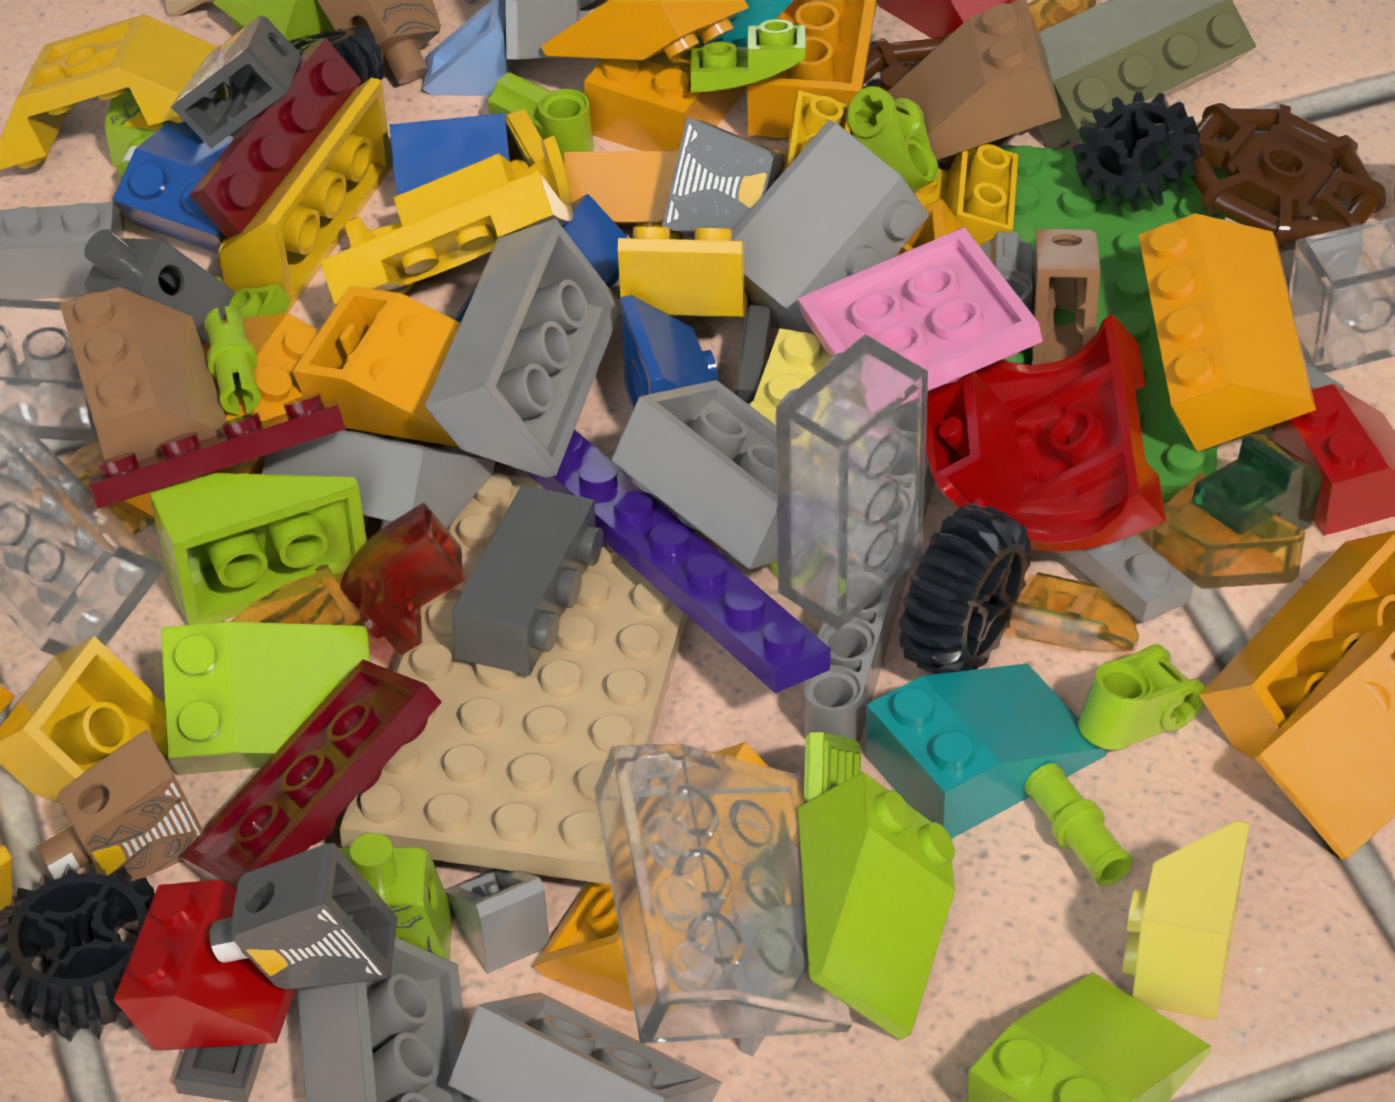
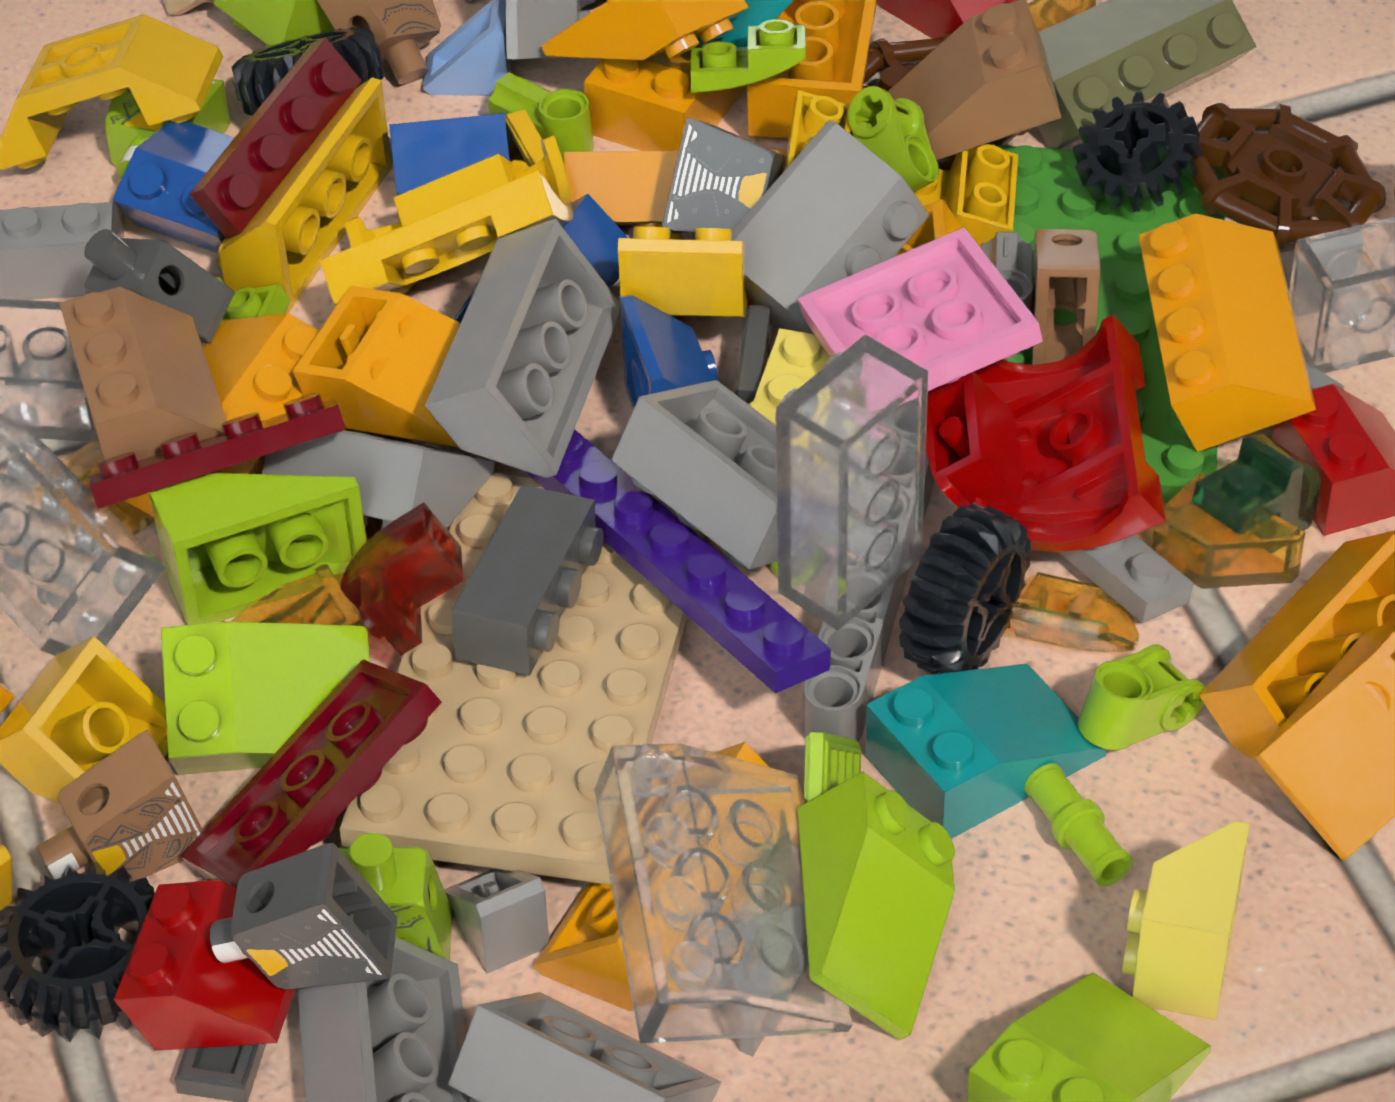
dark grey torso [171,15,301,149] -> none
lime pin [204,306,261,415] -> none

